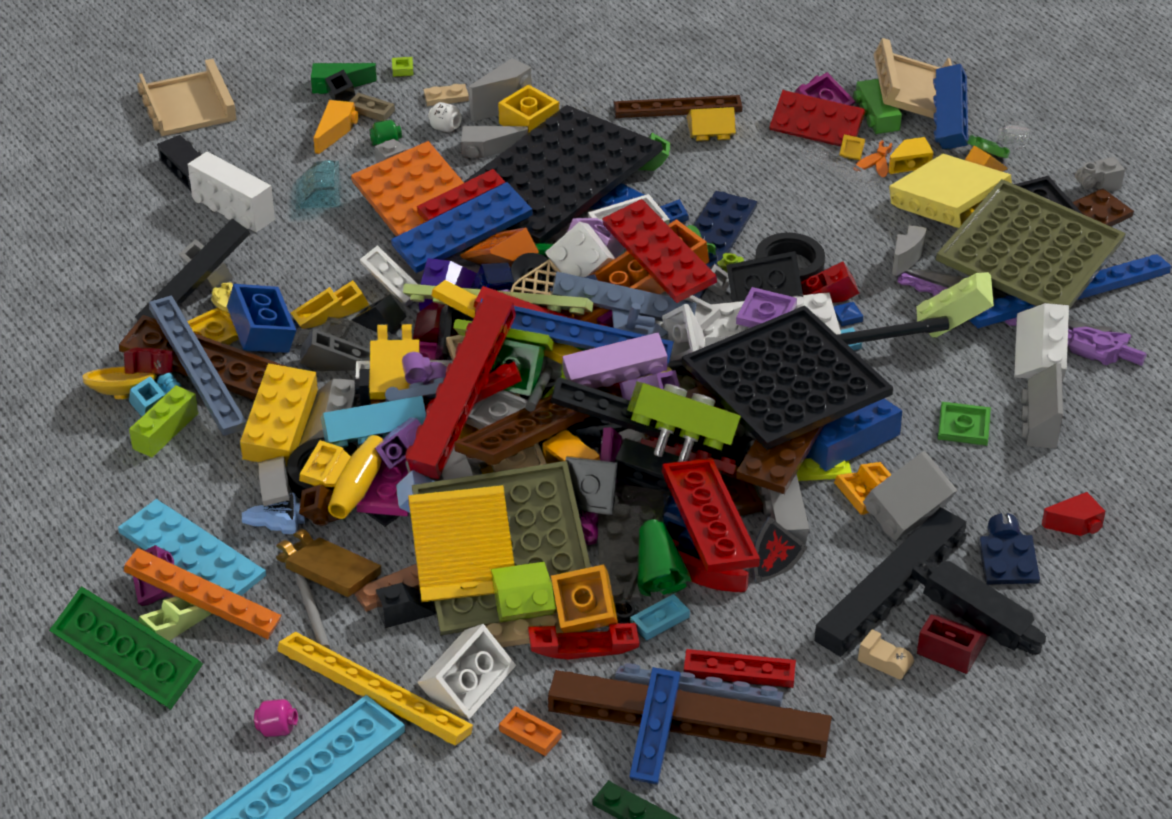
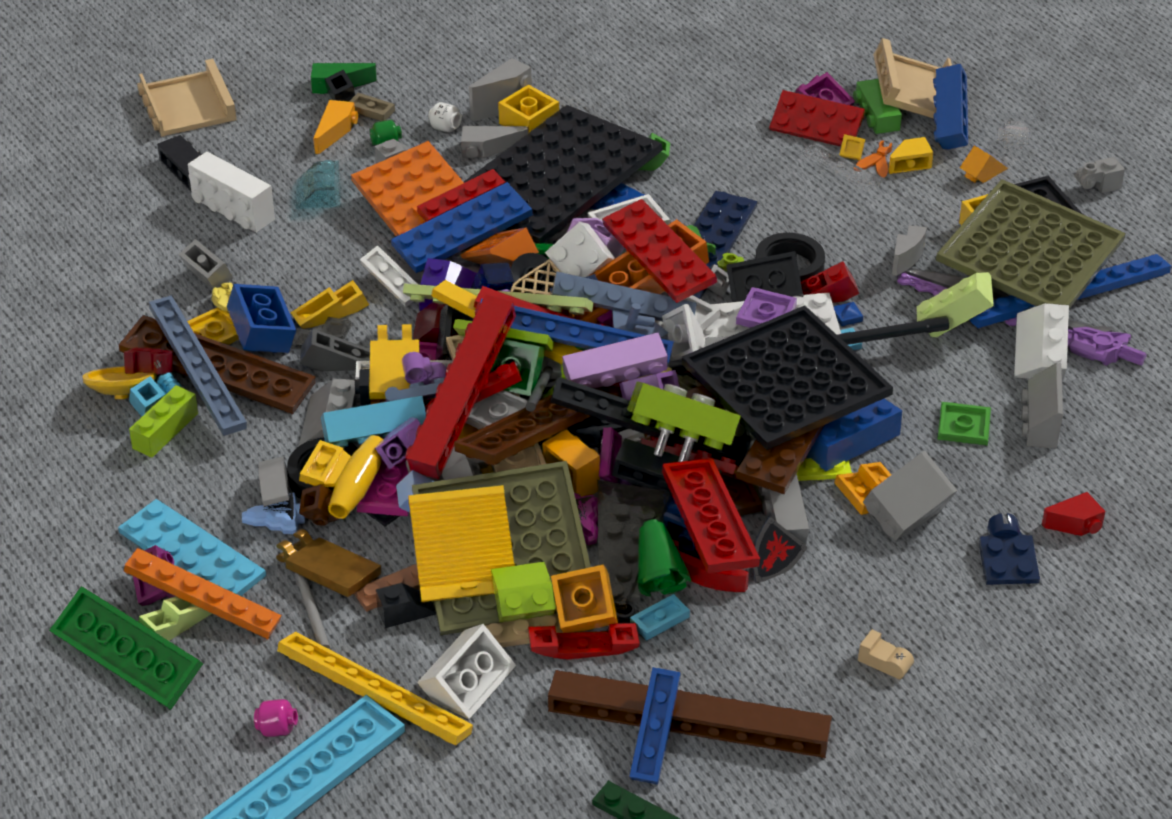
black tile [135,219,250,321] -> none
yellow brick [240,363,318,466] -> none
black slope [351,294,407,334] -> none
lime plate [392,57,414,77] -> none
tan plate [424,84,469,106] -> none
orange plate [499,706,562,756] -> none
black tile [565,456,618,515] -> none
reddish brown tile [613,95,743,118] -> none
sand blue plate [615,663,784,707] -> none
blue tile [660,199,689,223] -> none
red plate [683,649,796,688] -> none
yellow slope [687,107,736,142] -> none
black brick [814,507,967,657] -> none
light yellow panel [889,154,1012,228] -> none
black hinge [910,559,1046,655] -> none
dark red slope [917,614,989,674] -> none
bright green tile [967,135,1010,158] -> none
reddish brown plate [1072,188,1134,227] -> none

